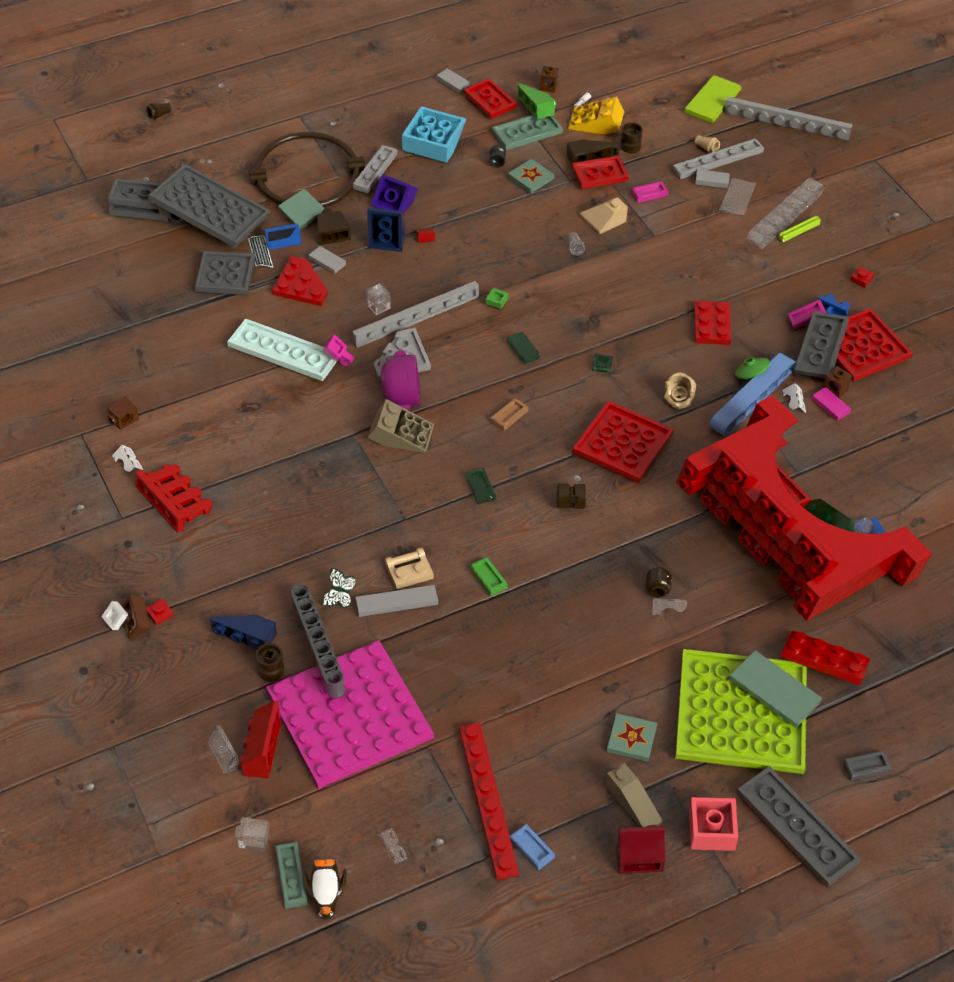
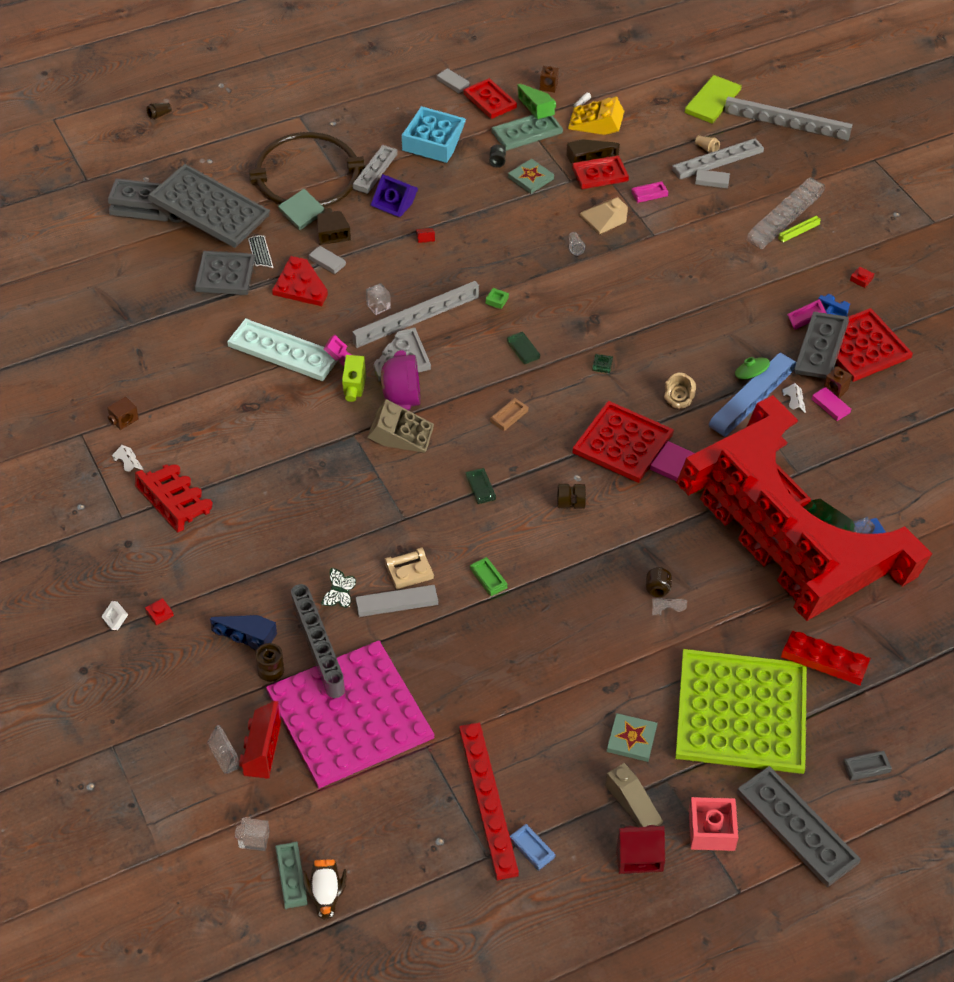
reddish brown slope [122,595,151,639] -> none
blue slope [265,223,302,250] -> none
dark blue slope [367,208,406,252] -> none
clear piece [378,828,408,865] -> none
dark brown wheel [620,122,643,154] -> none
red plate [694,301,731,345] -> none
clear piece [719,178,756,217] -> none
sand green tile [729,650,822,728] -> none
none -> lime torso [342,355,366,402]
none -> dark pink tile [650,441,694,481]

